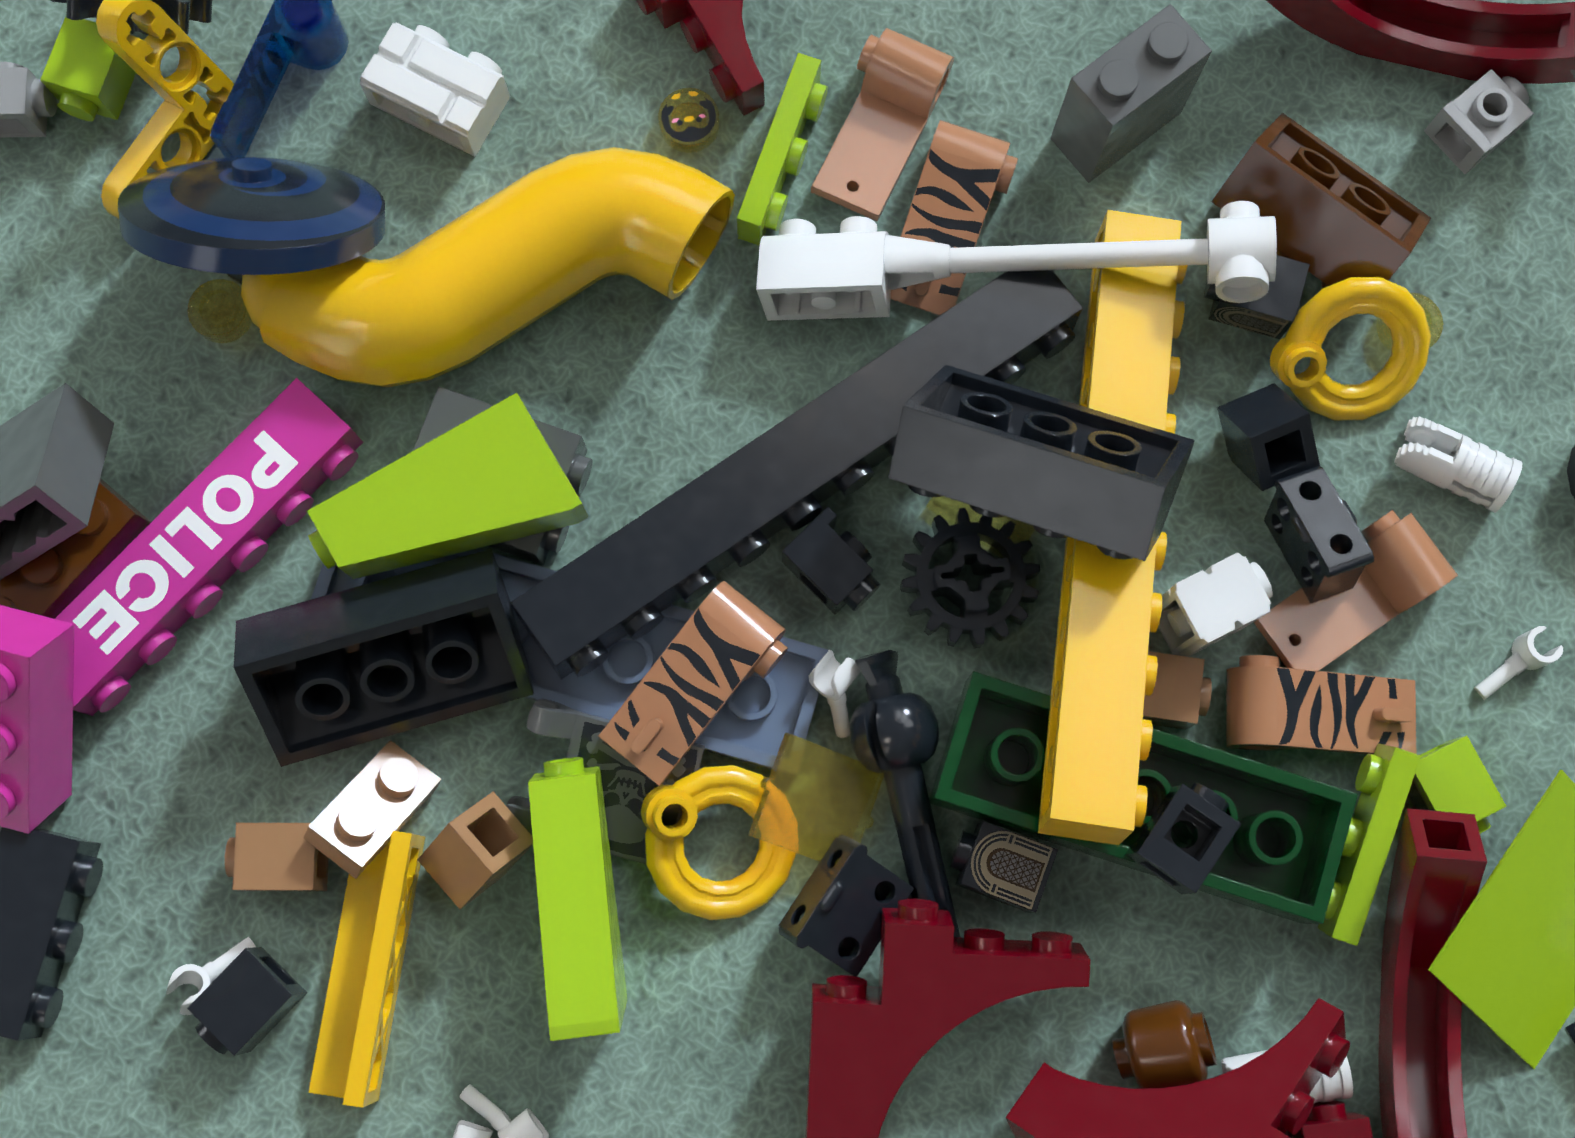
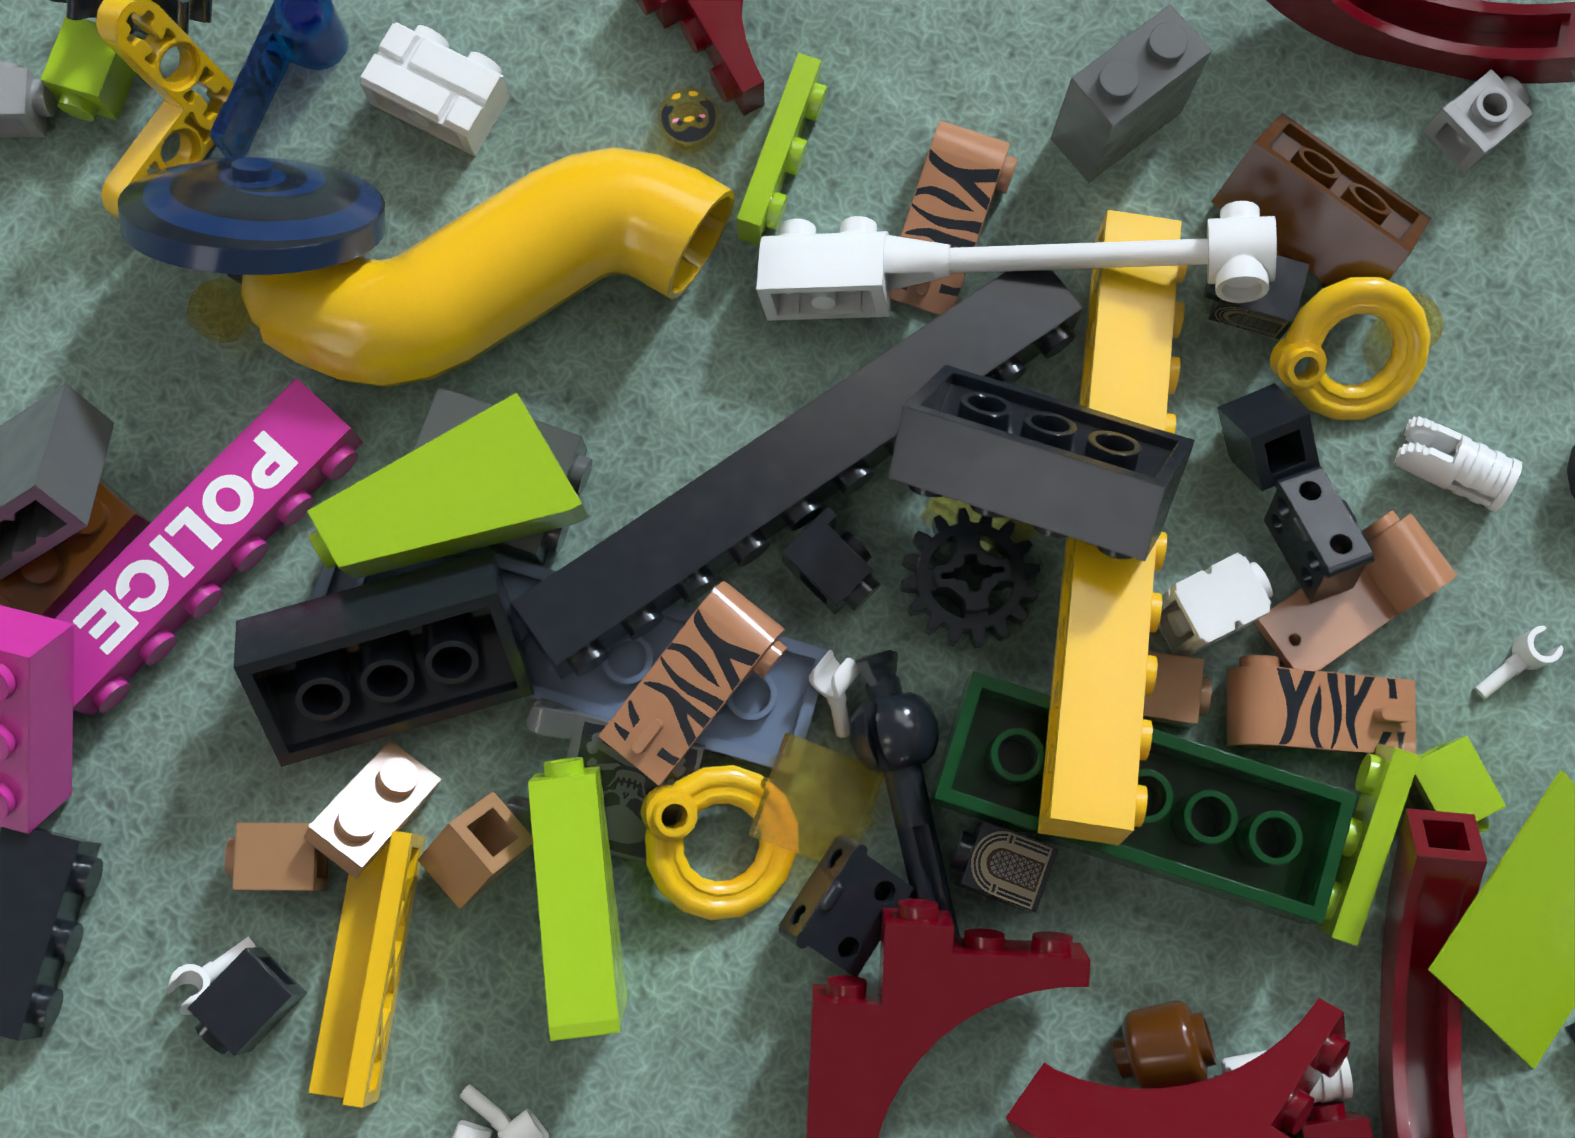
nougat door [811,28,954,221] -> none
black brick [1125,783,1241,894] -> none

